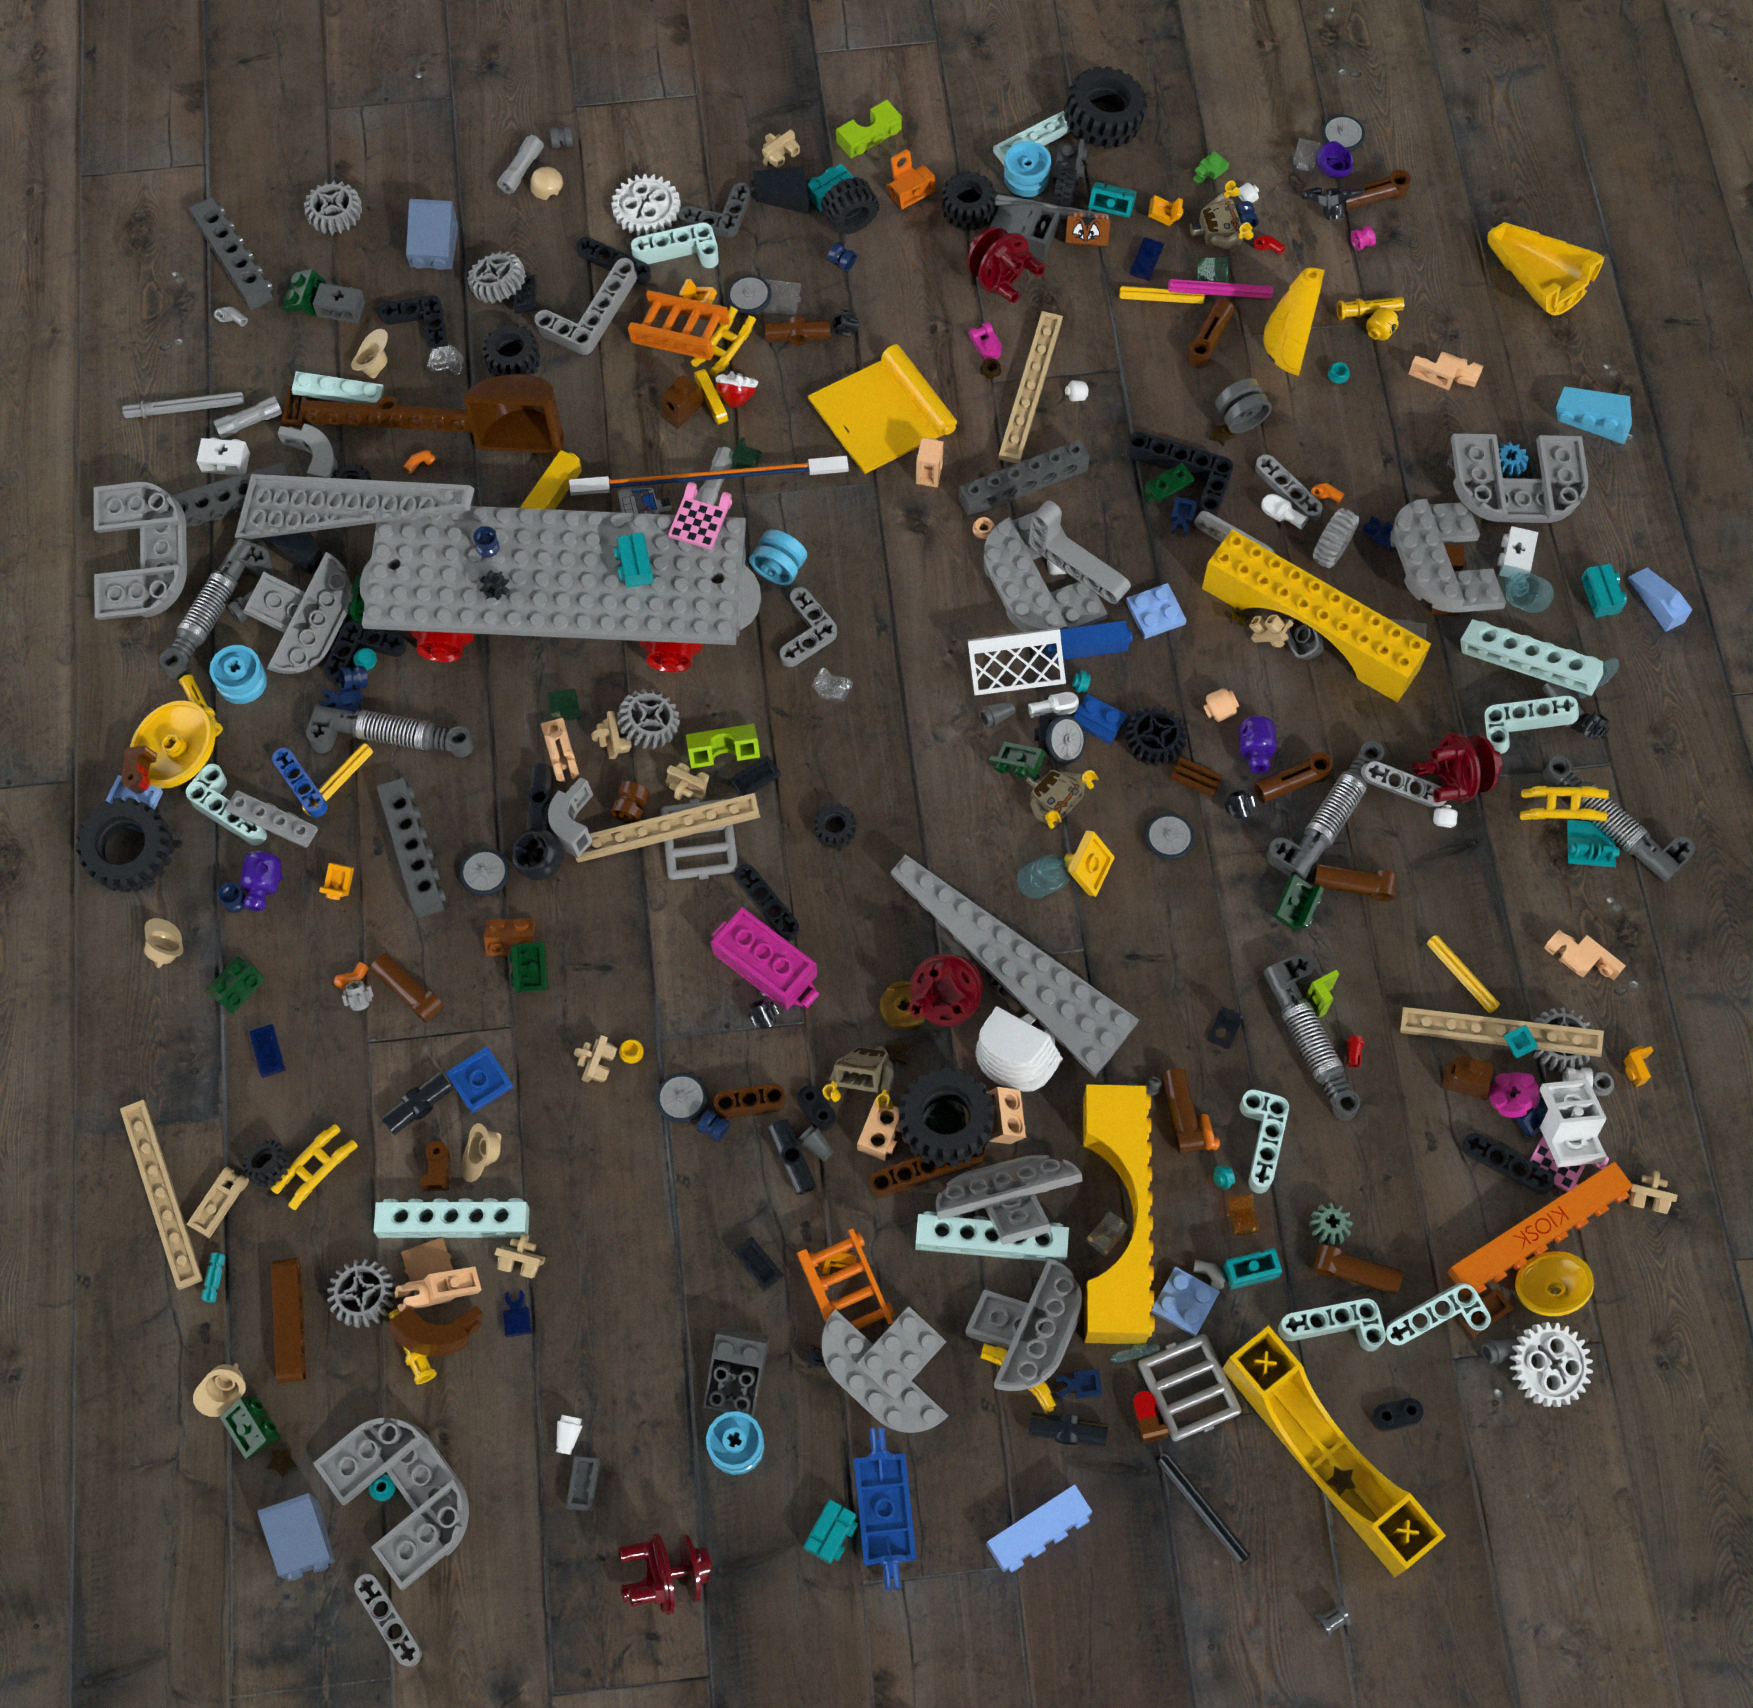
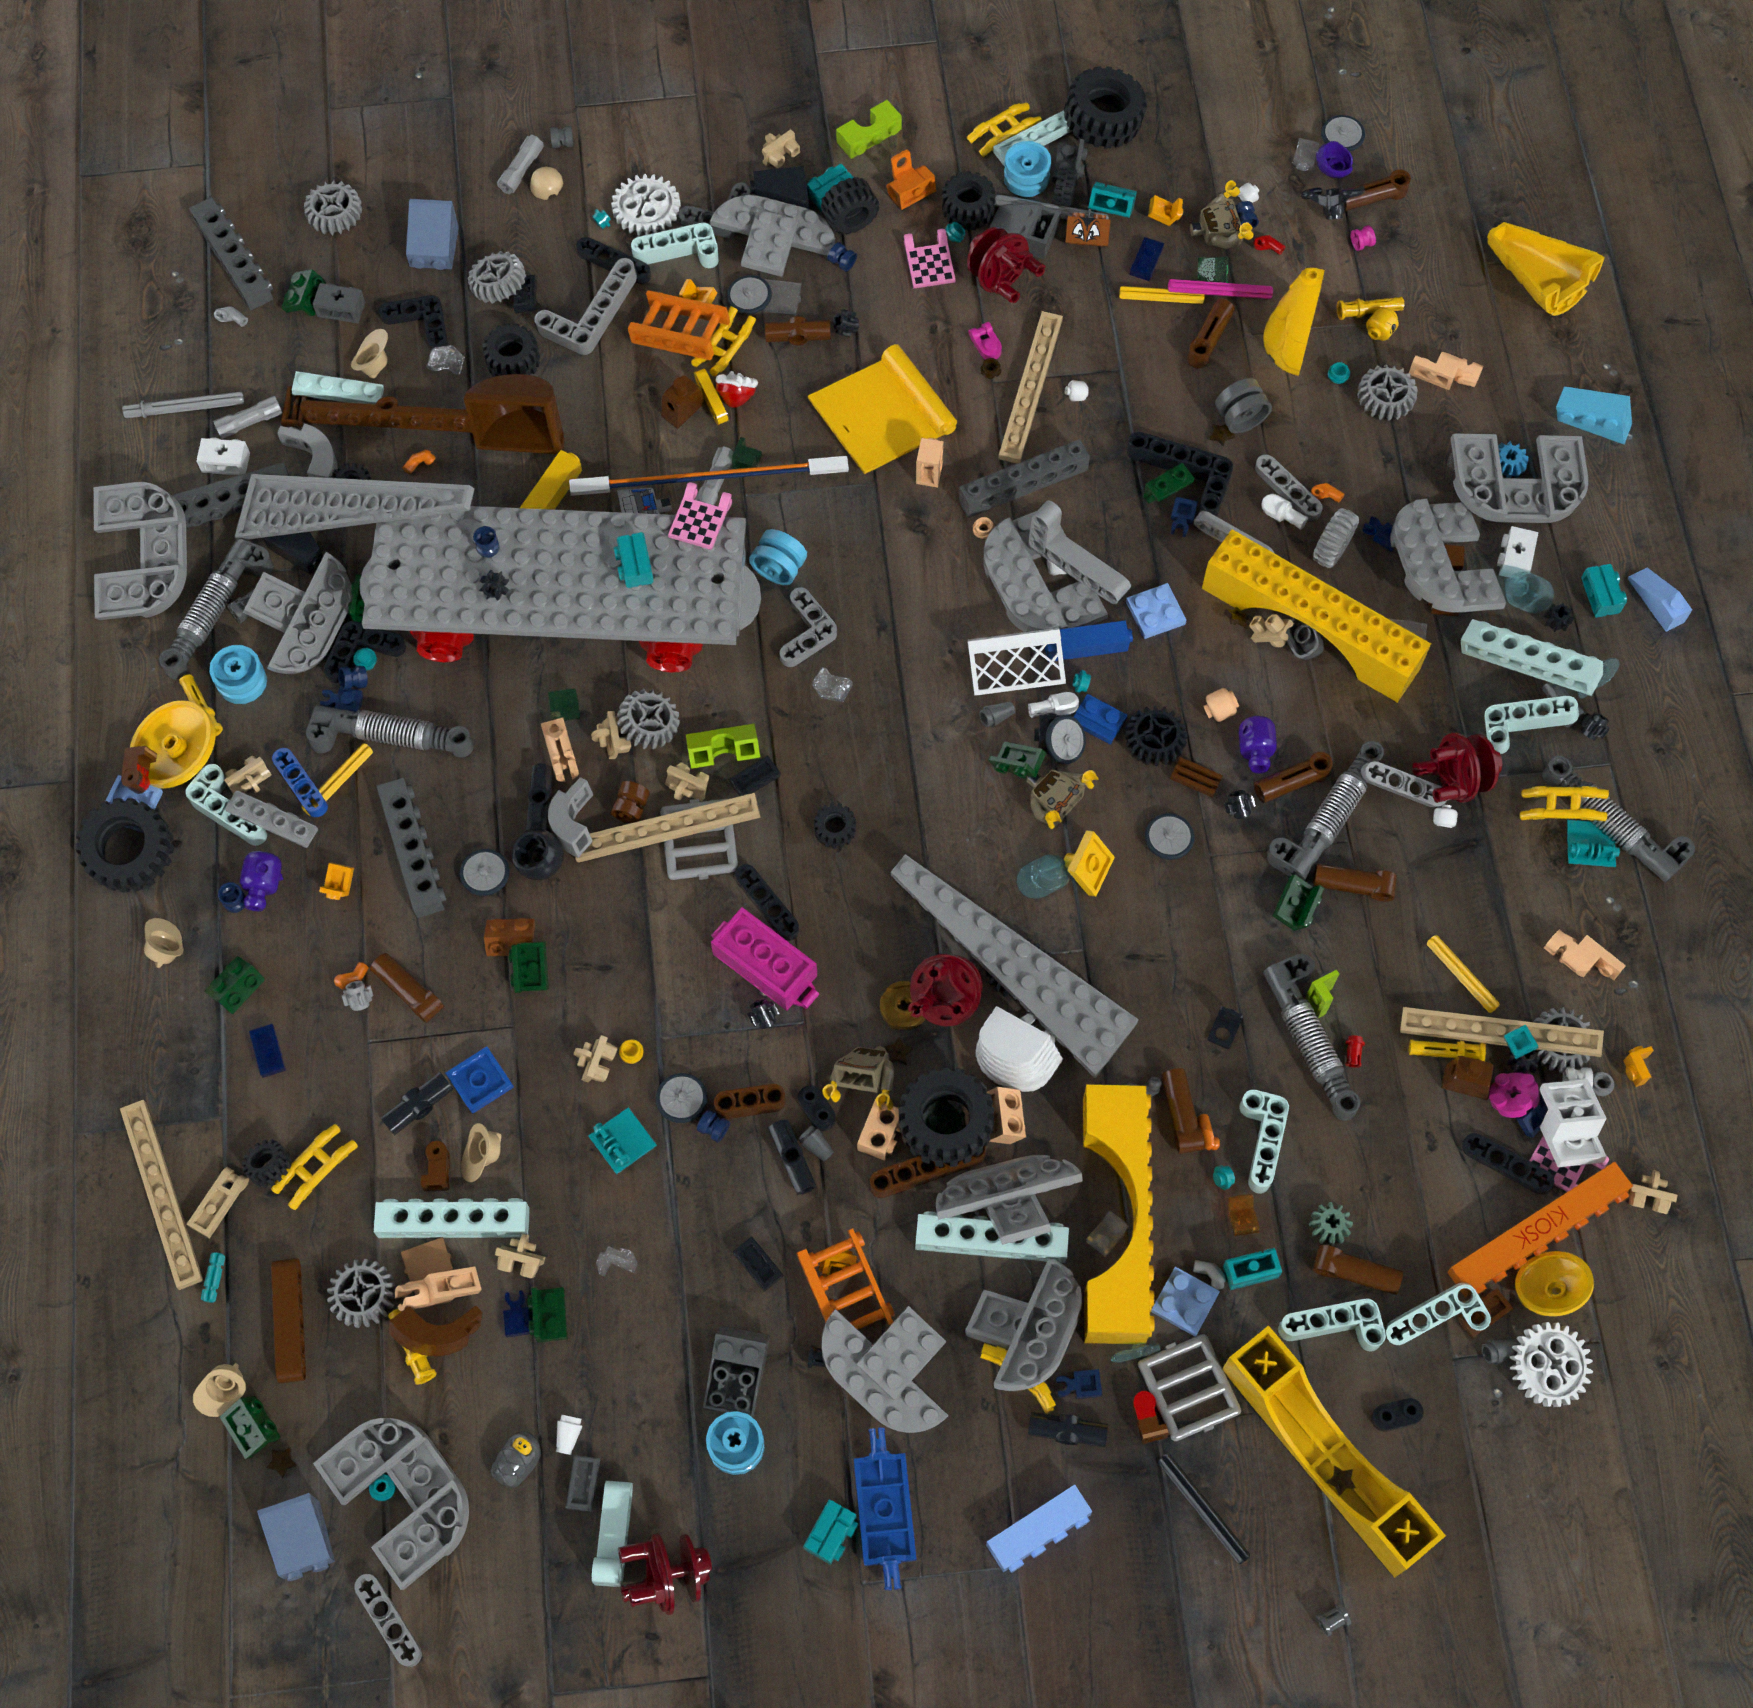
bright green plate [1193,151,1230,185] -> none
none -> tan hips [224,756,272,795]
none -> dark grey piece [490,1431,541,1489]
none -> dark green bracket [528,1287,568,1343]
none -> teal hinge [588,1107,657,1175]
none -> teal plate [592,209,611,229]
none -> light aqua beam [592,1481,633,1587]
none -> clear bracket [596,1246,638,1276]
none -> light grey plate [710,195,835,277]
none -> bright pink flag [904,229,956,289]
none -> teal plate [945,222,965,243]
none -> yellow piece [966,103,1042,158]
none -> light grey gear [1357,364,1418,421]
none -> yellow pin [1409,1040,1486,1062]
none -> black gear [1507,1050,1540,1074]
none -> black gear [1544,603,1574,632]

